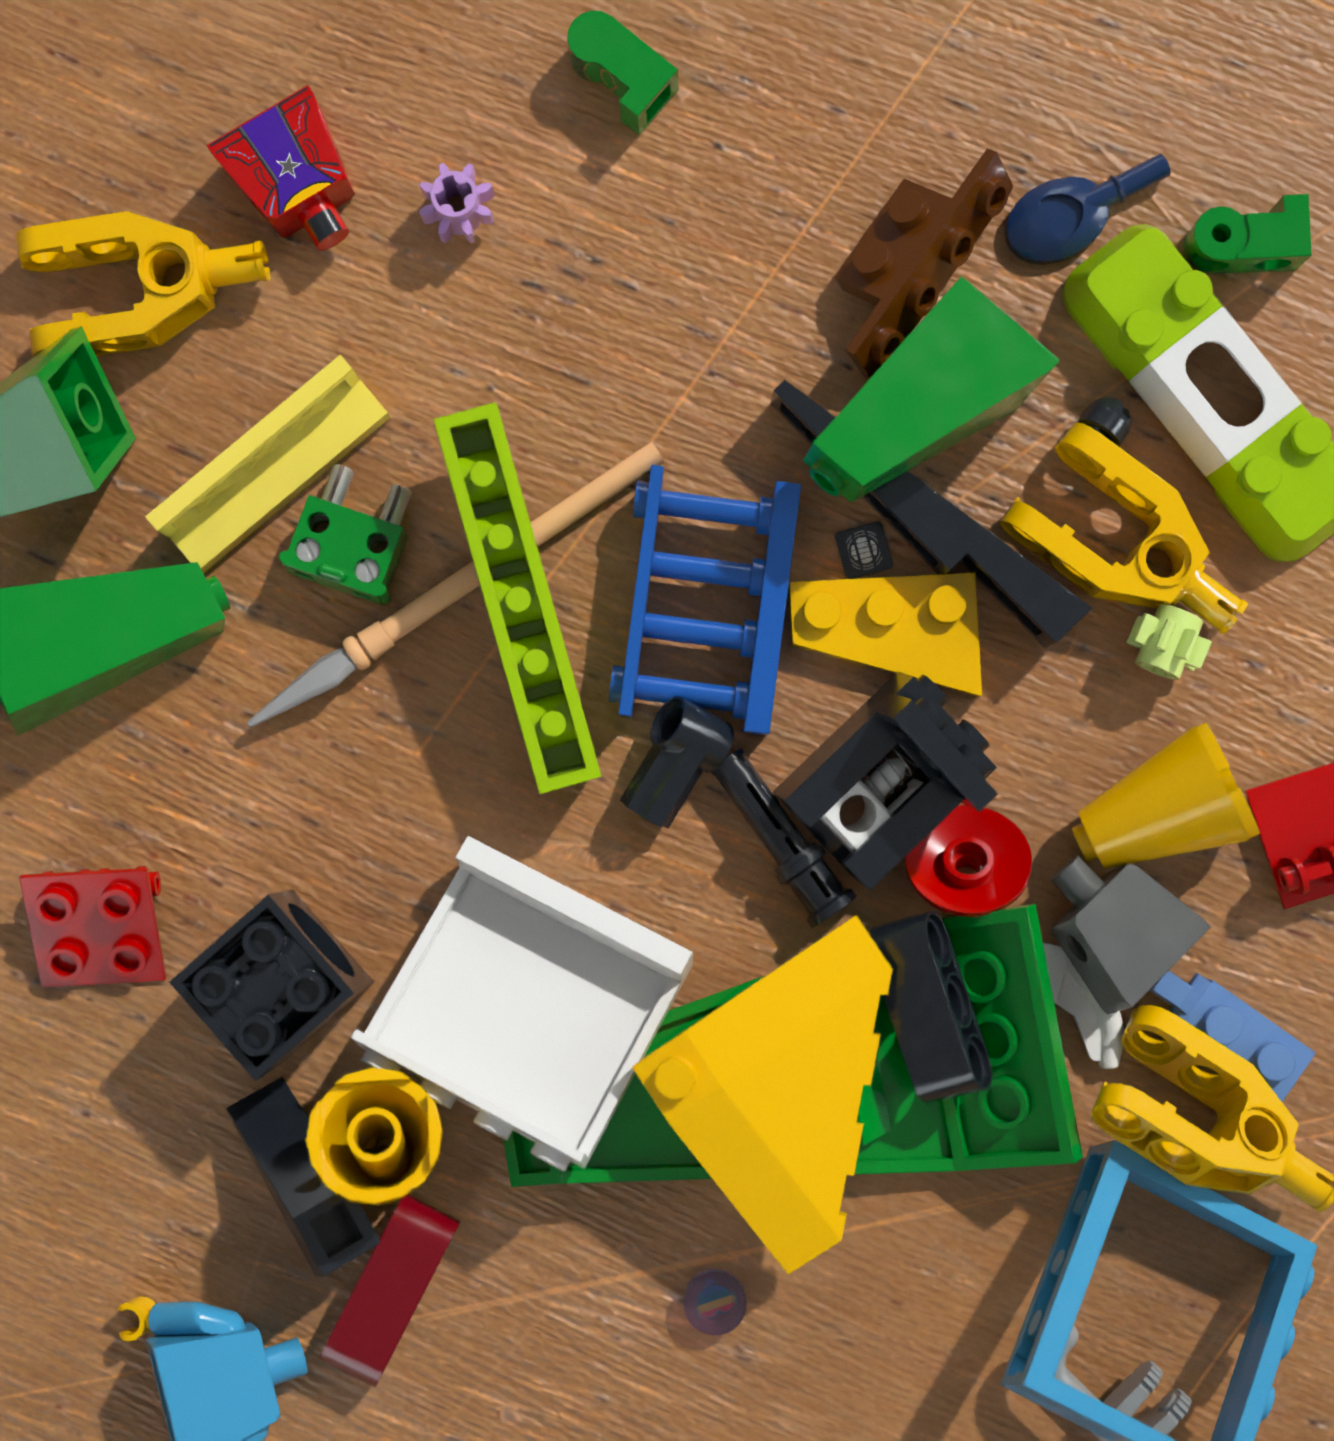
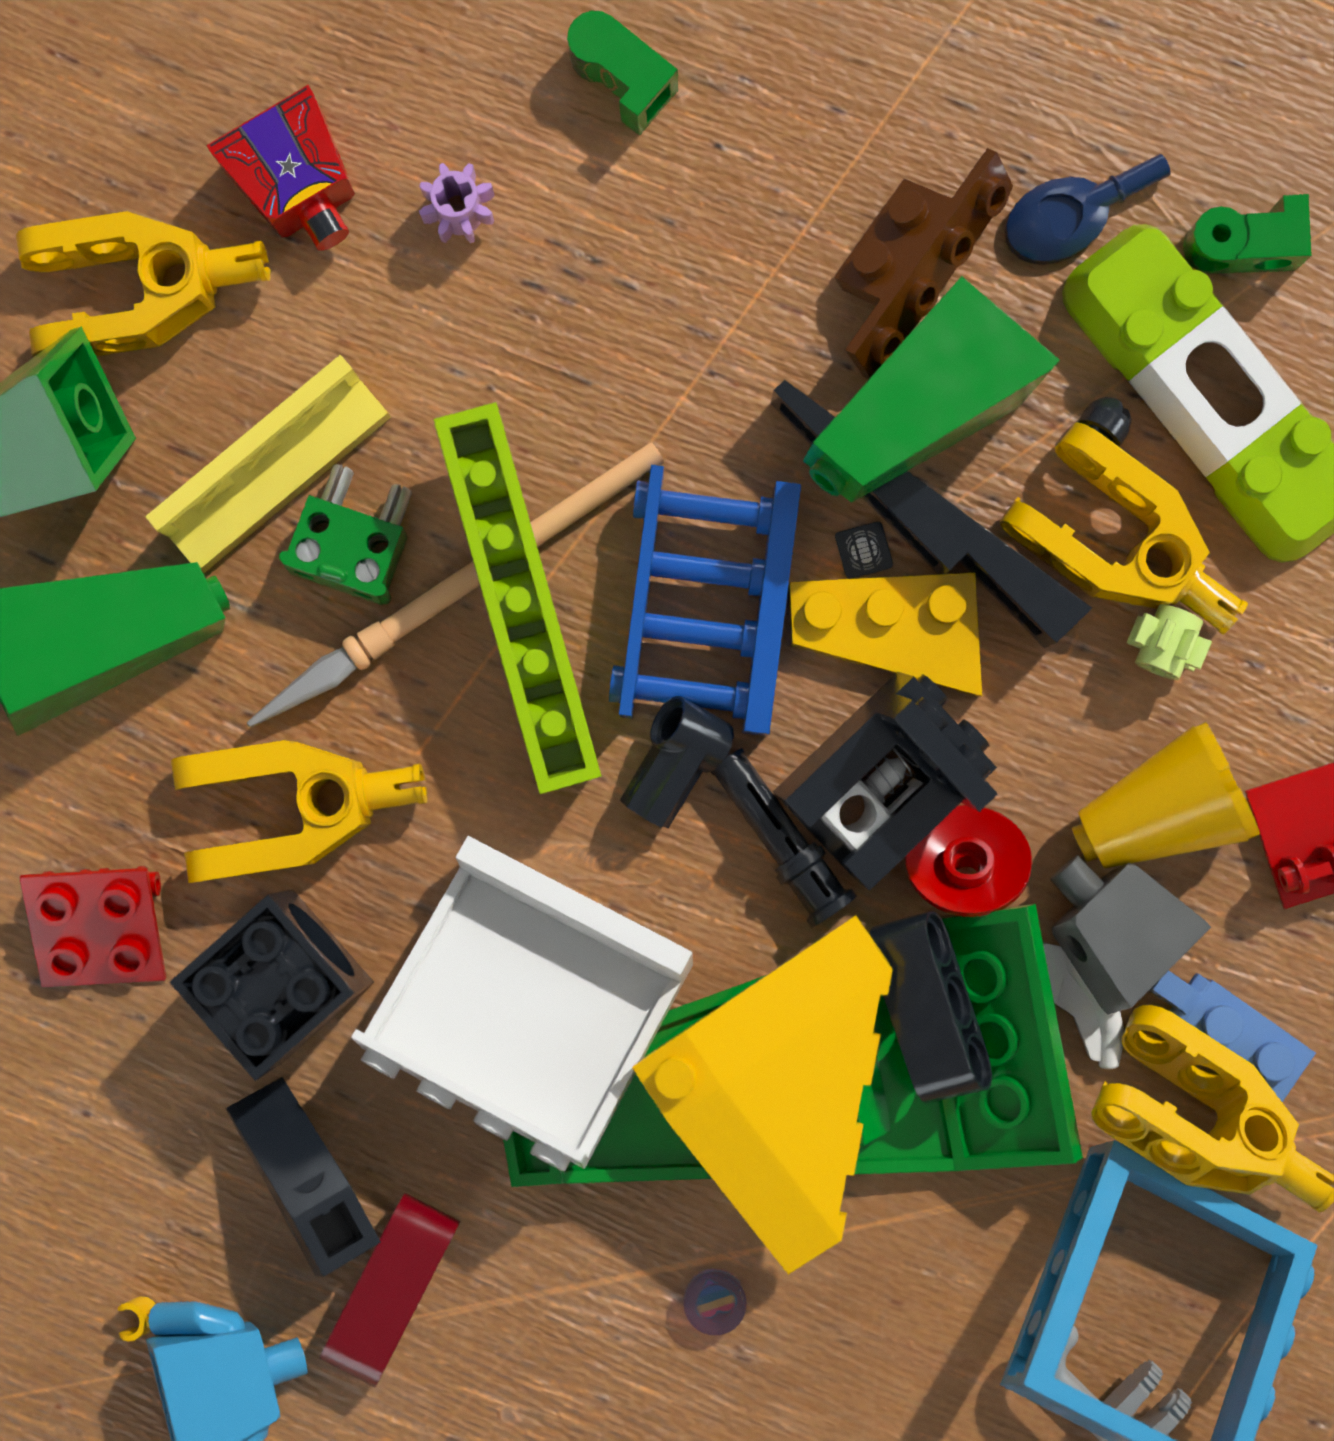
yellow cone [306,1068,443,1205] -> none
none -> yellow piece [171,740,427,883]

